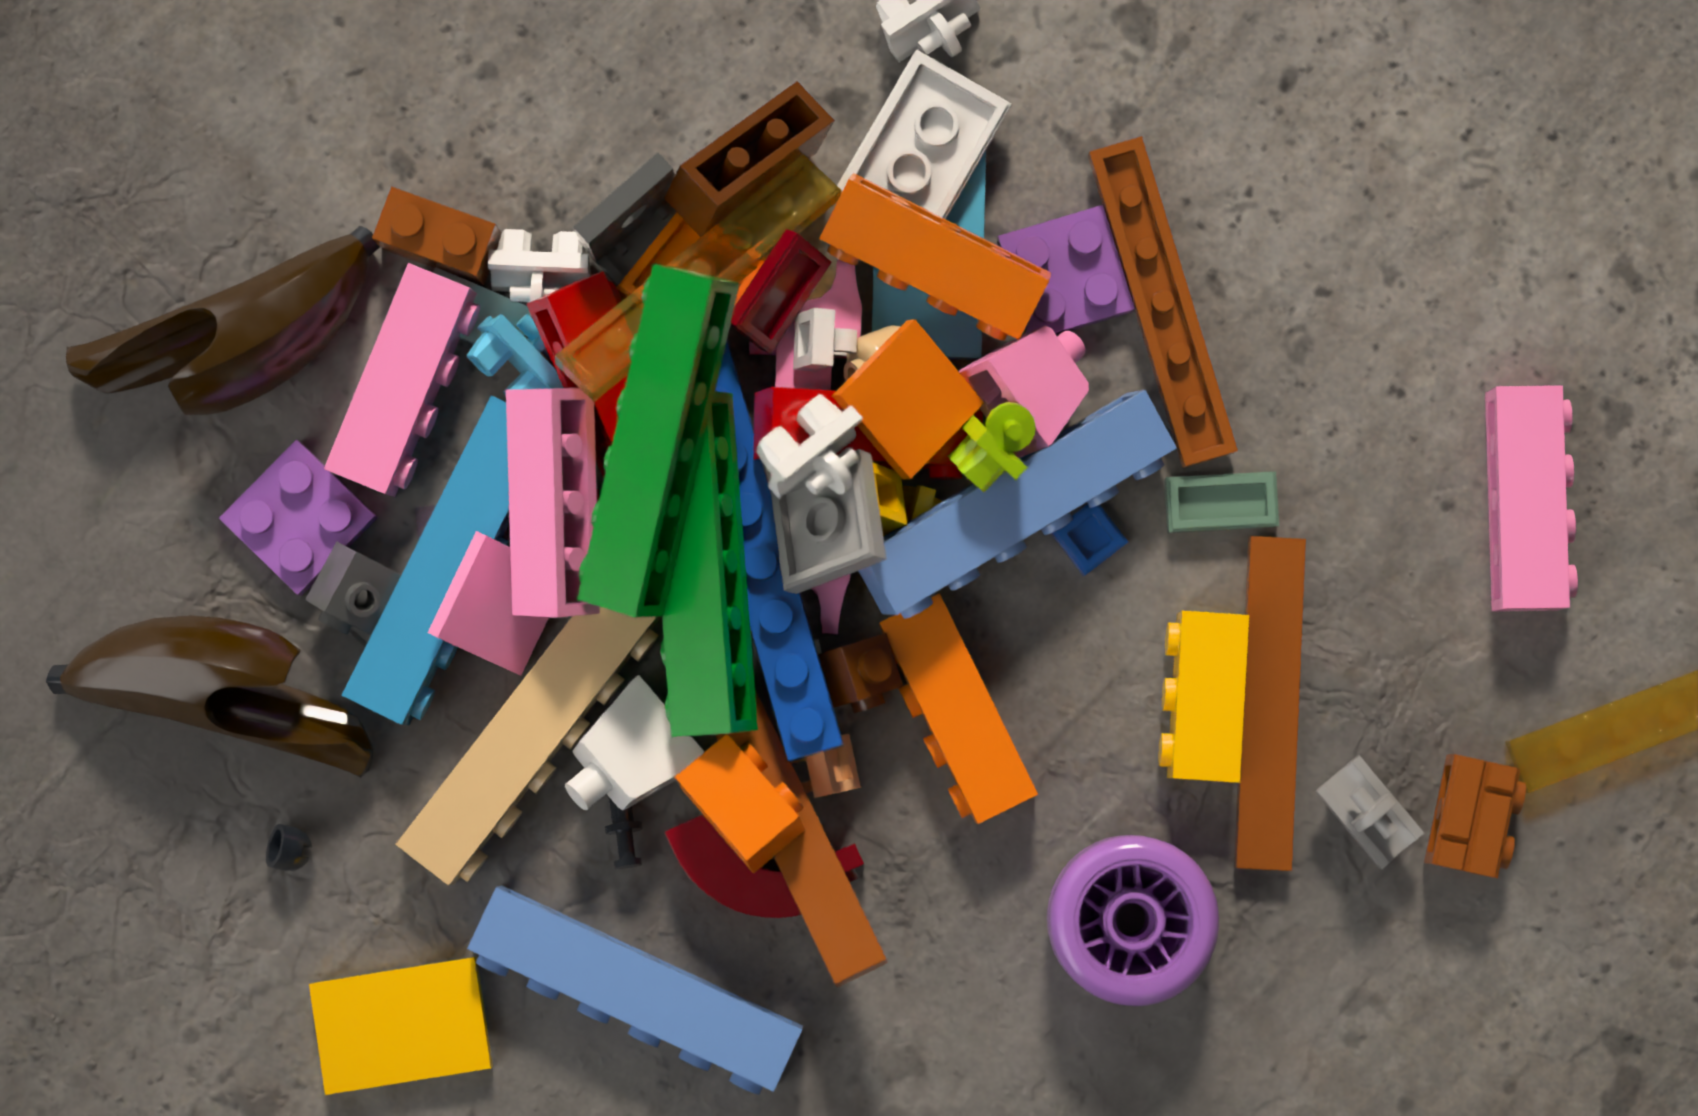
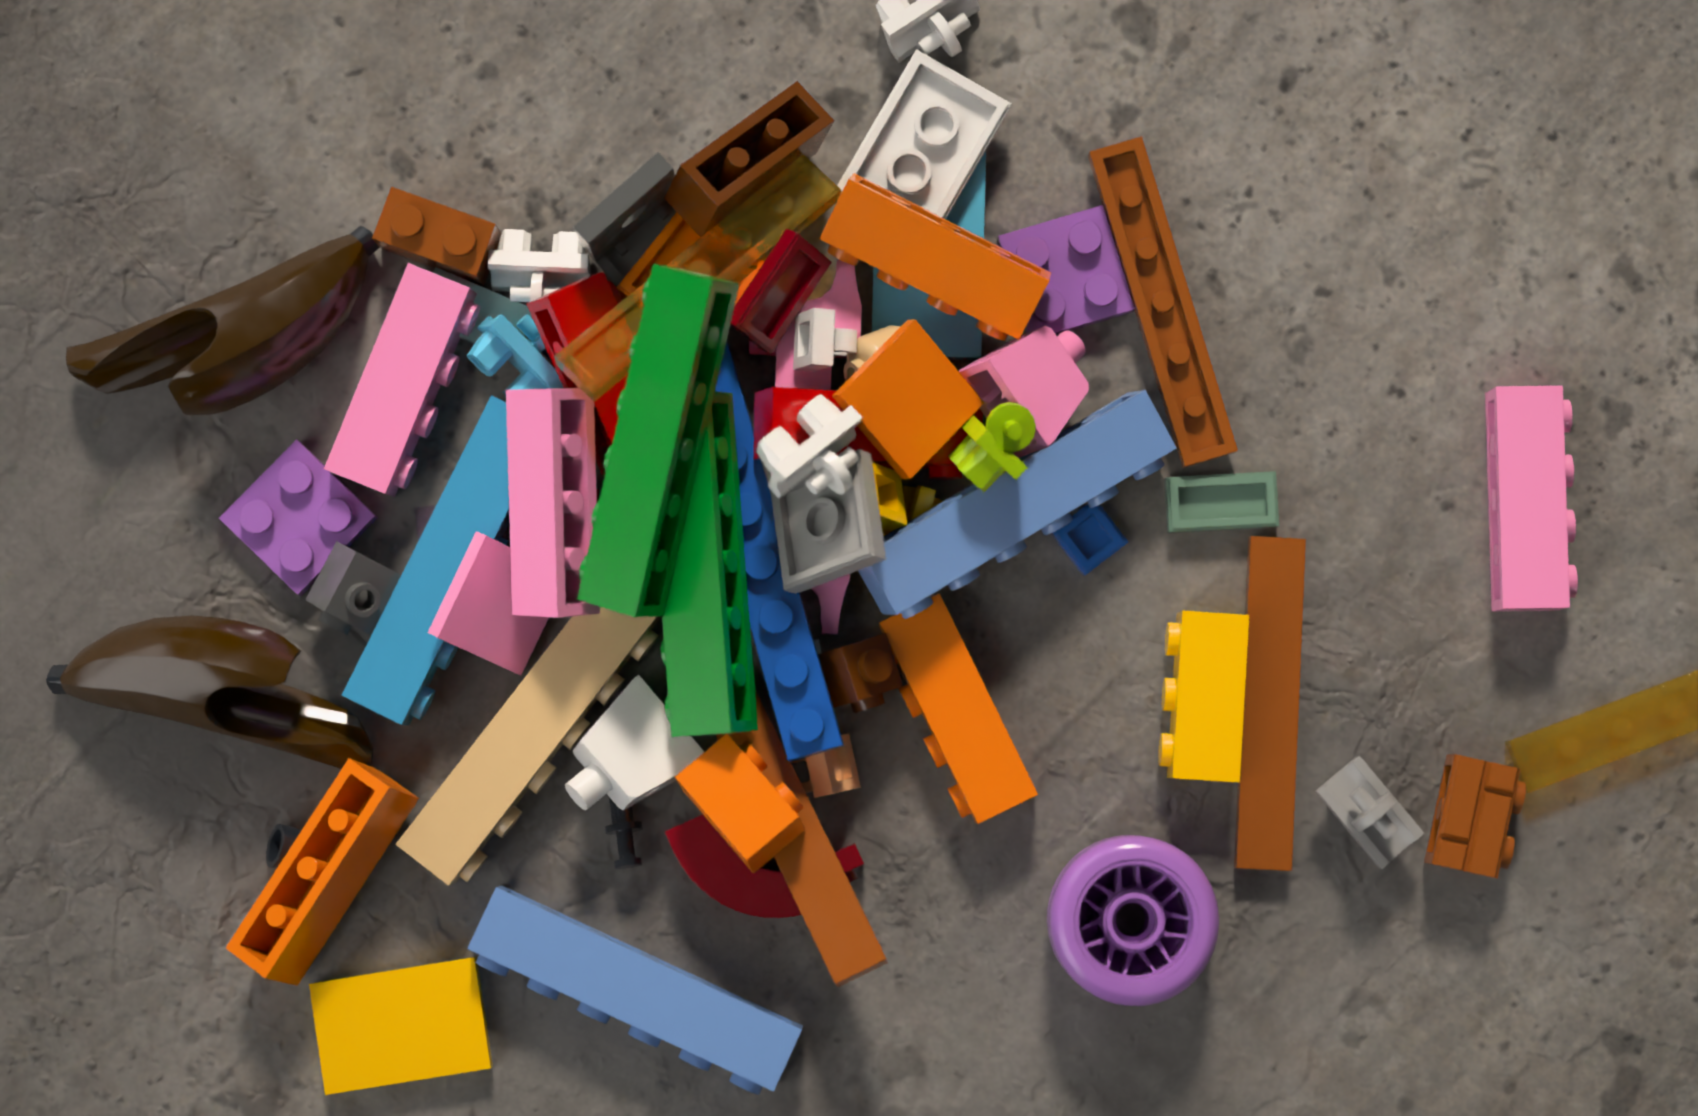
none -> orange brick [226,758,419,986]

